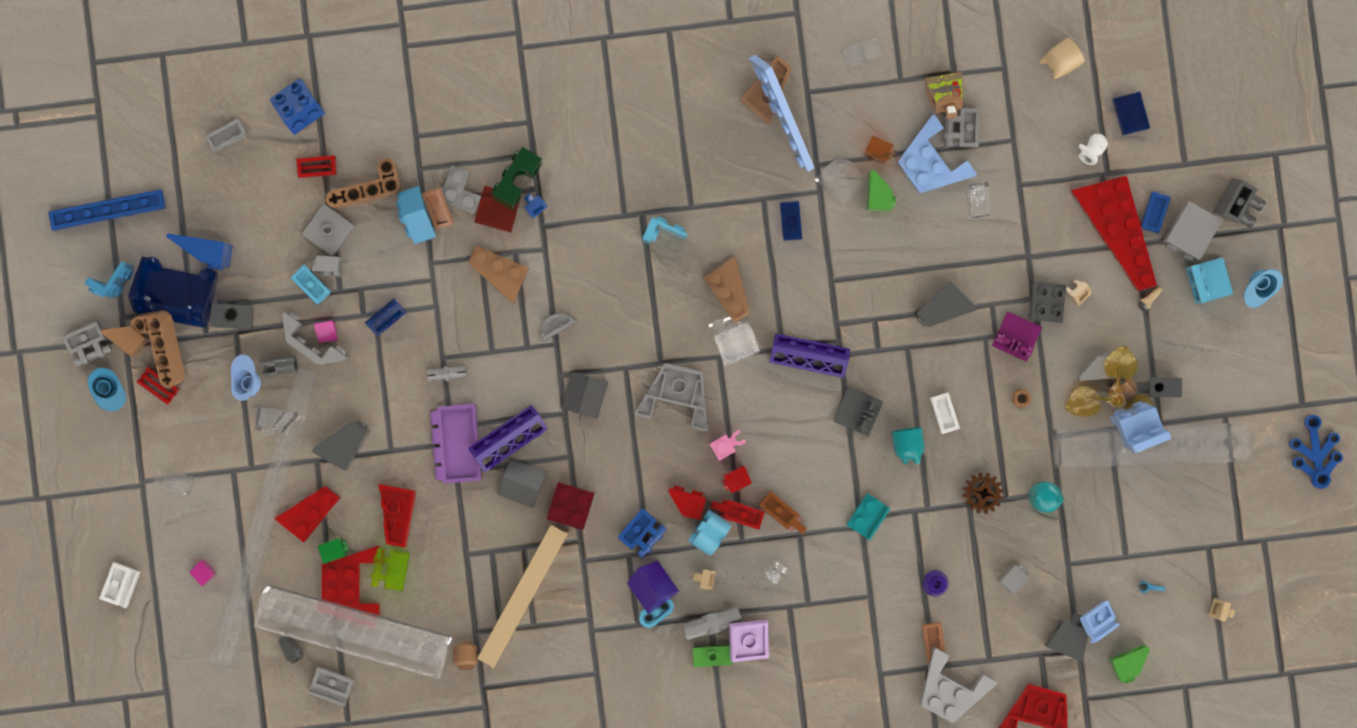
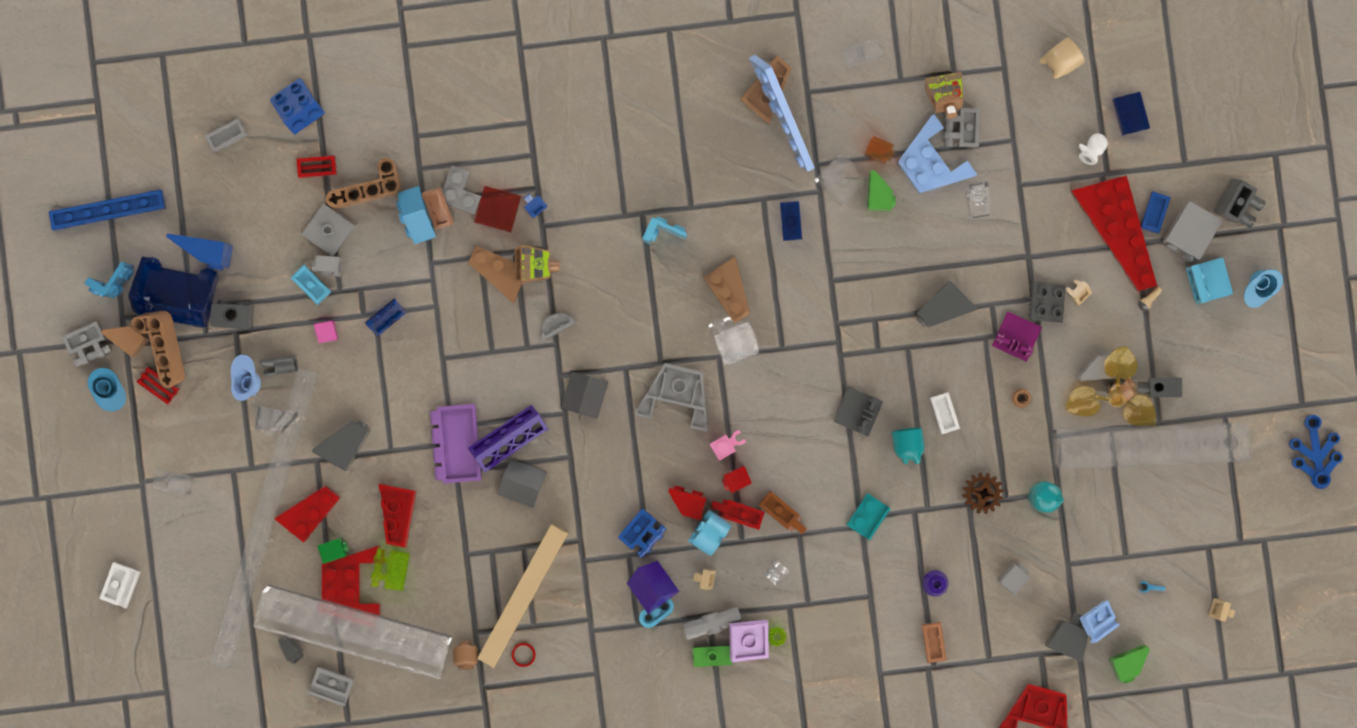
dark pink slope [189,560,217,586] -> none
light grey slope [282,312,349,365] -> none
light grey pin [427,365,467,381] -> none
dark green arch [491,147,543,211] -> none
dark red brick [547,481,596,530] -> none
dark purple fence [769,334,850,378] -> none
light grey wing [919,646,997,723] -> none
light blue bracket [1109,401,1172,453] -> none
none -> red piece [512,643,536,667]
none -> torso [515,245,560,284]
none -> clear neon green plate [768,627,787,646]

